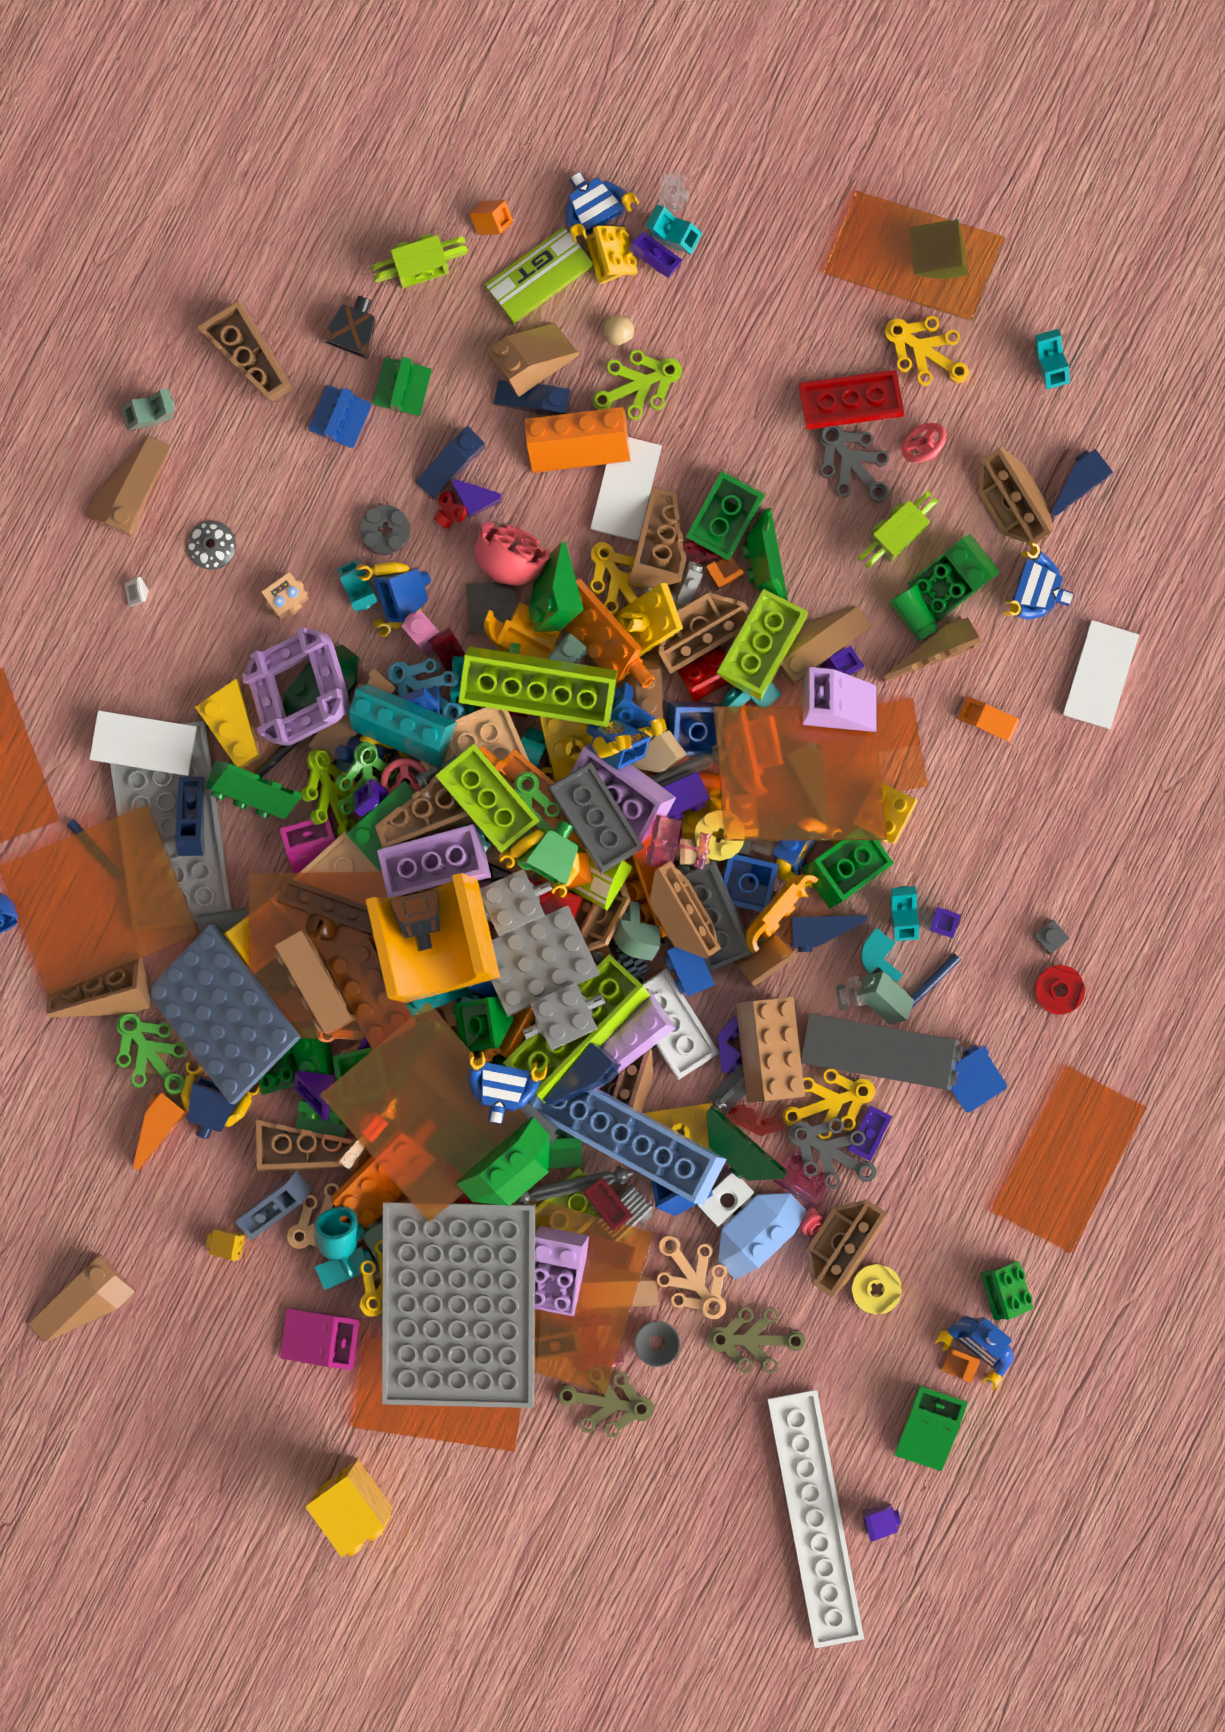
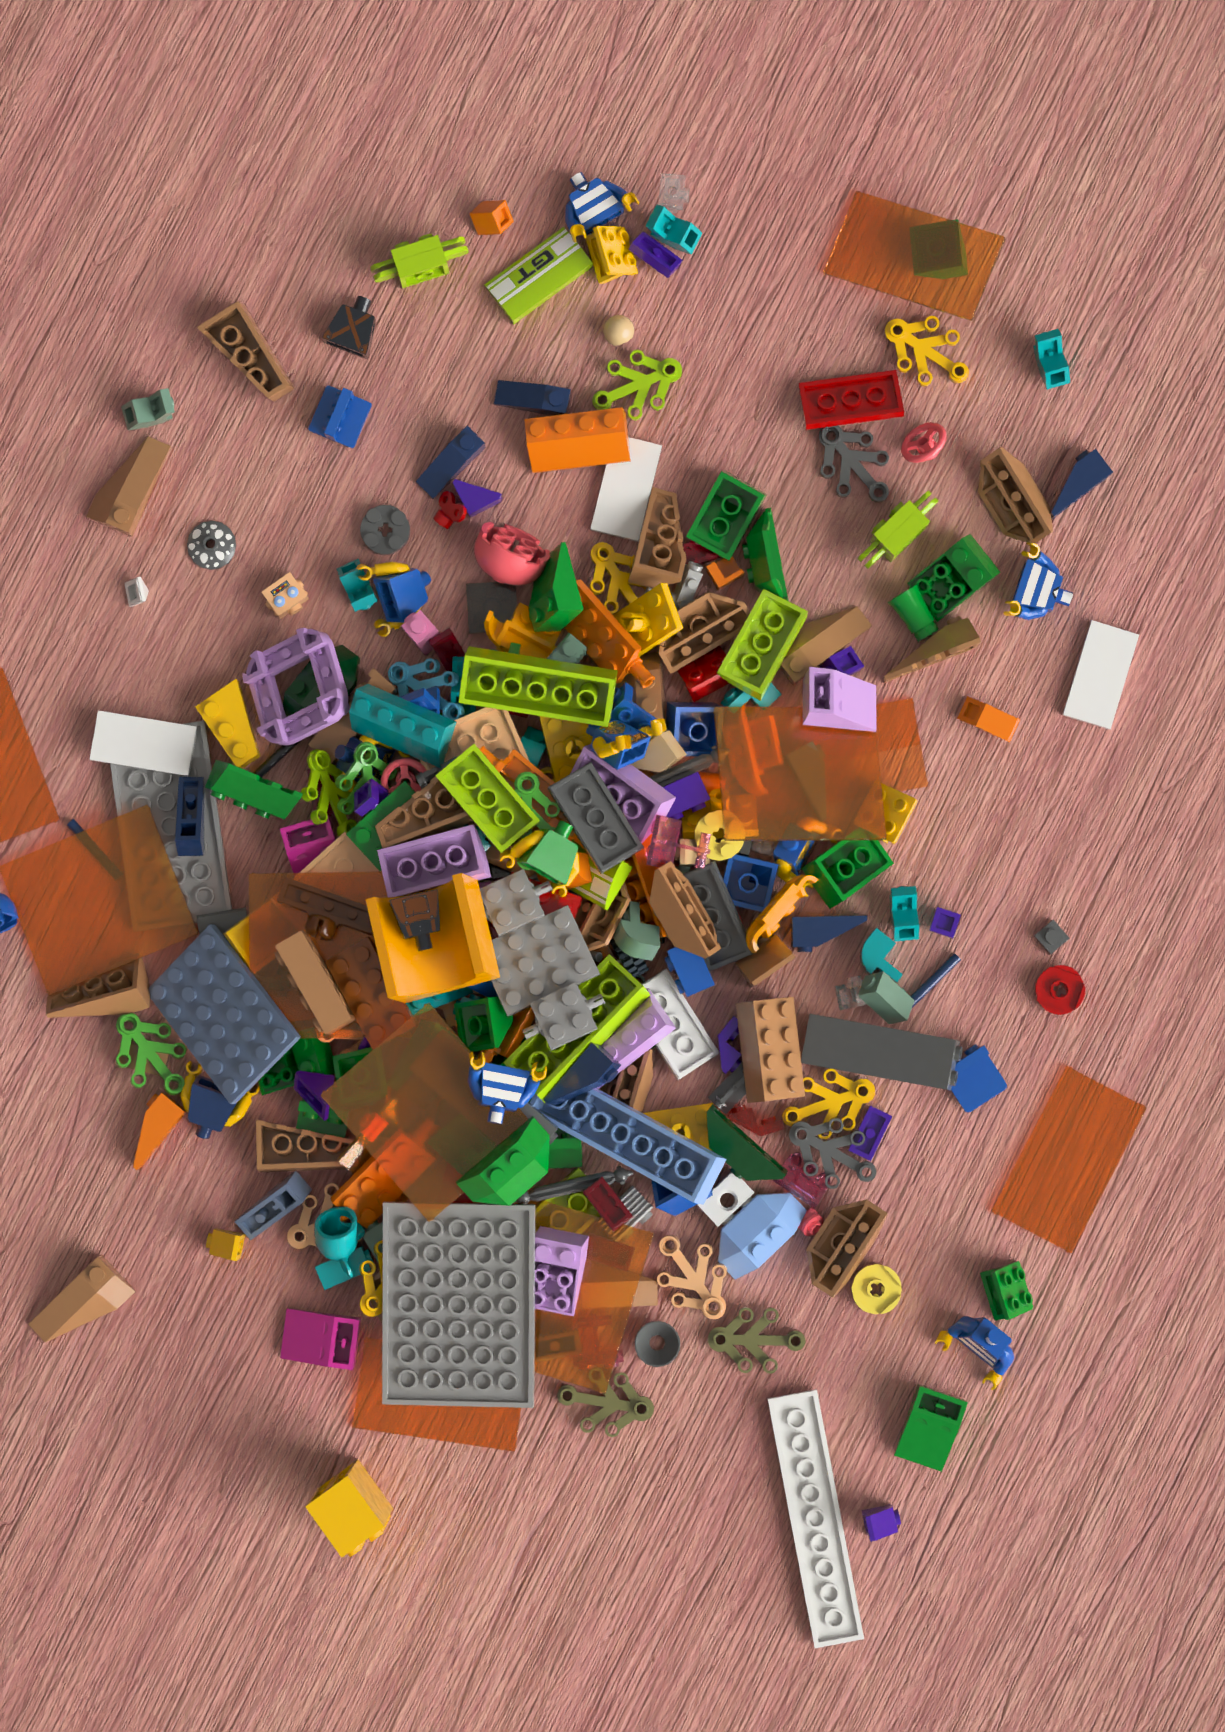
green bracket [373,357,432,416] -> none
medium nougat slope [486,323,579,397] -> none
orange panel [942,1347,980,1383] -> none

